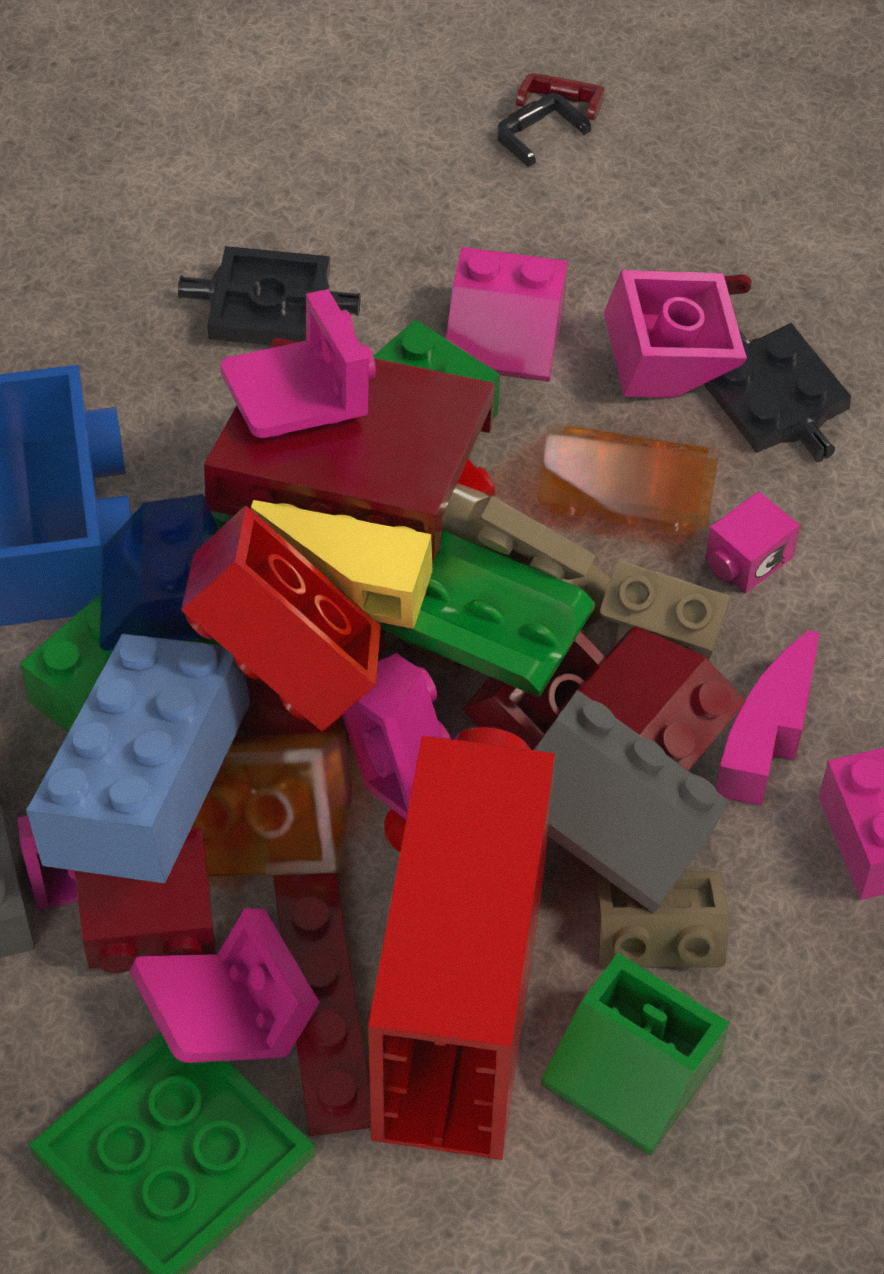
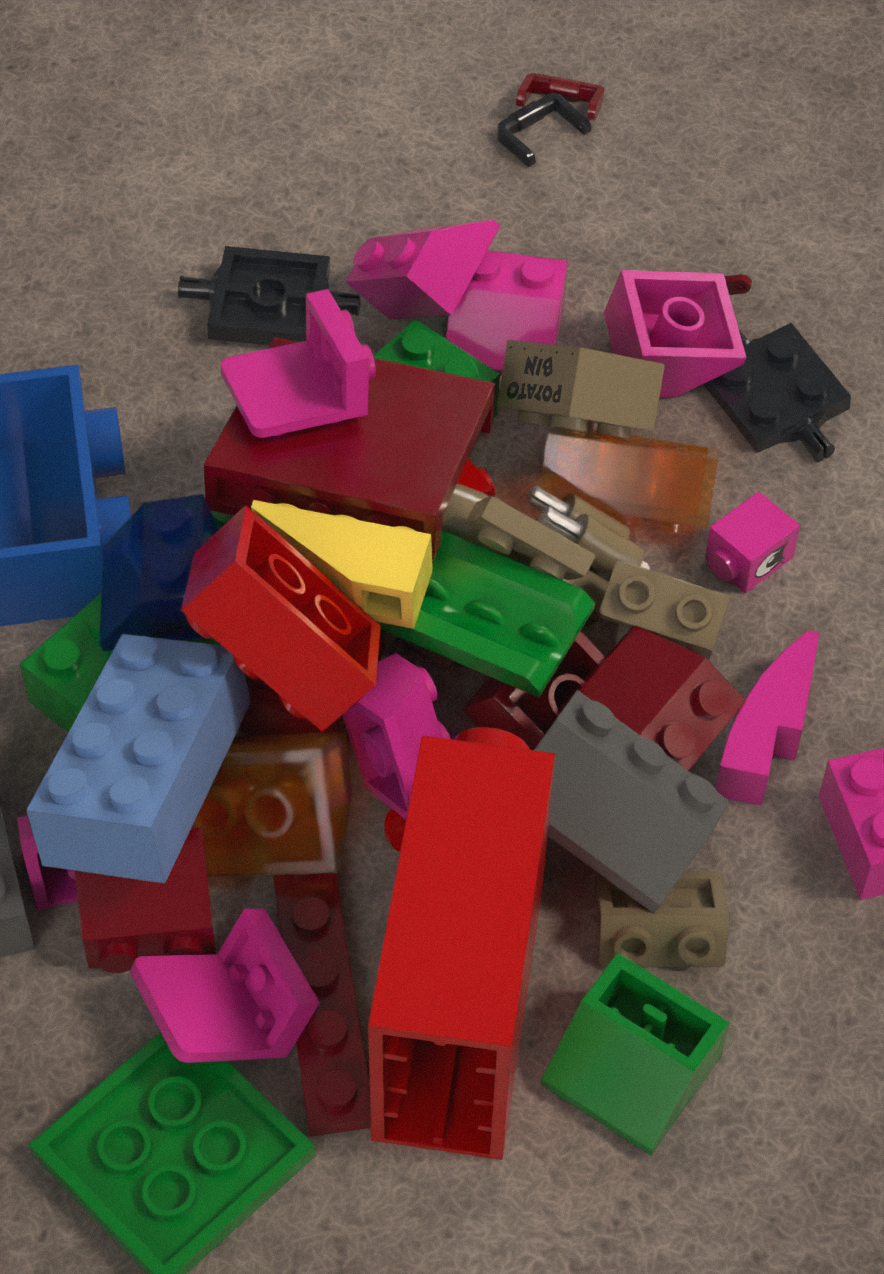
none -> dark pink slope [345,219,500,320]
none -> dark tan brick [497,340,665,439]
none -> dark tan piece [526,486,650,581]

